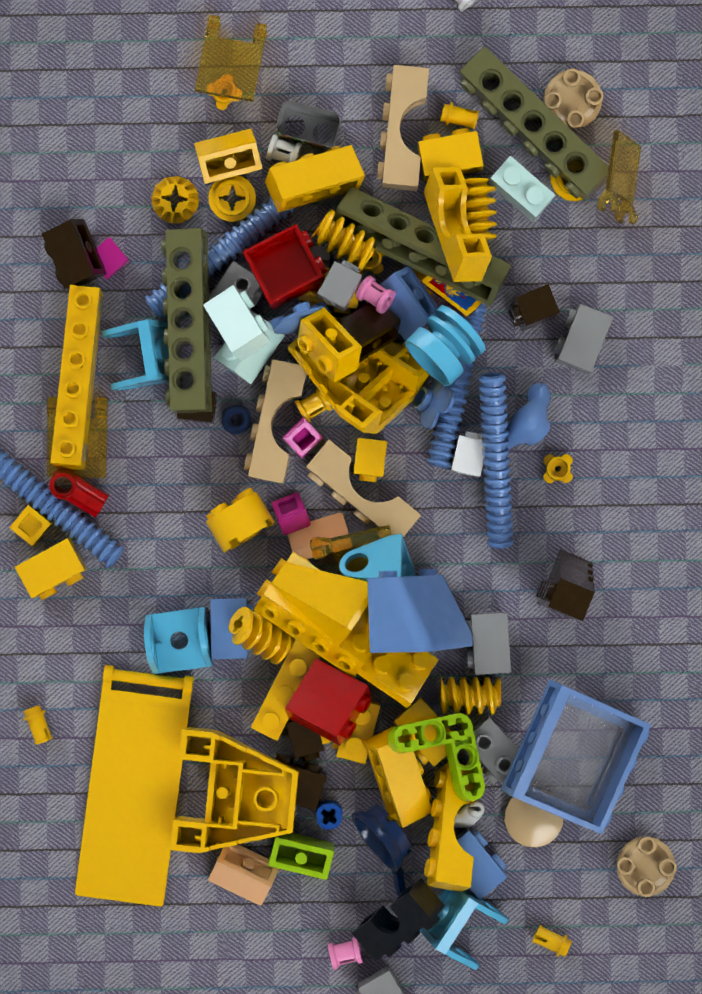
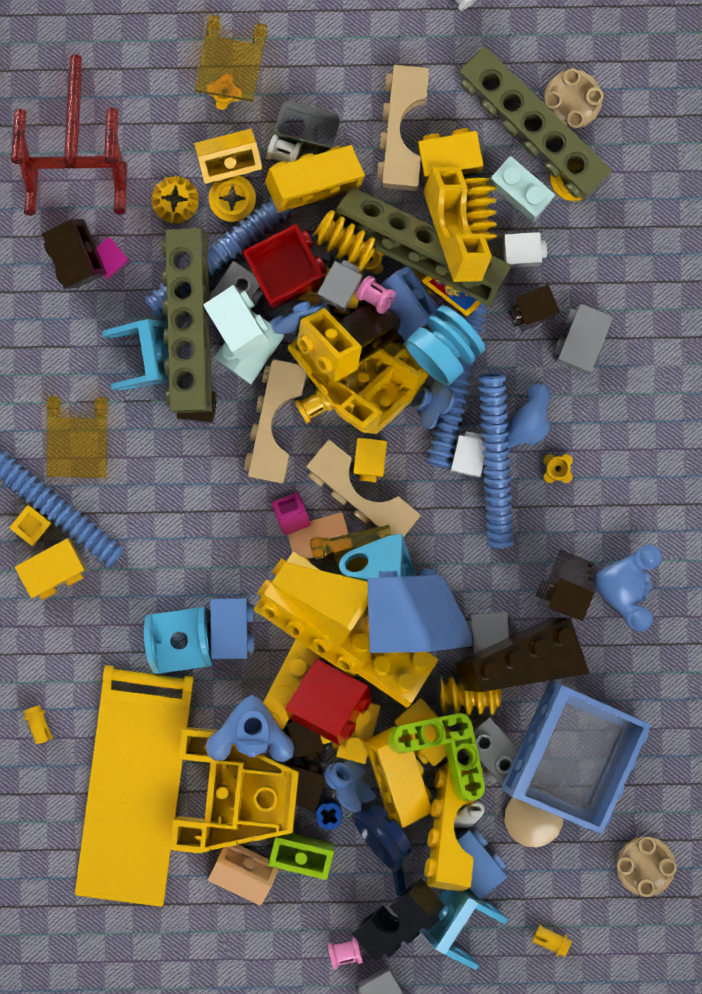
red piece [49,468,109,518] -> none
yellow piece [50,285,104,470] -> none
yellow brick [205,488,275,553] -> none
dark blue plate [222,405,251,435] -> none
yellow piece [228,607,295,665] -> none
dark pink slope [282,417,323,458] -> none
yellow pin [440,102,479,130] -> none
clear yellow flag [597,130,641,224] -> none
none -> clear red piece [11,54,127,216]
none -> medium blue head [205,695,295,762]
none -> medium blue plate [324,760,376,813]
none -> dark brown wedge [455,618,590,692]
none -> white brick [503,232,547,268]
none -> medium blue head [593,544,663,632]

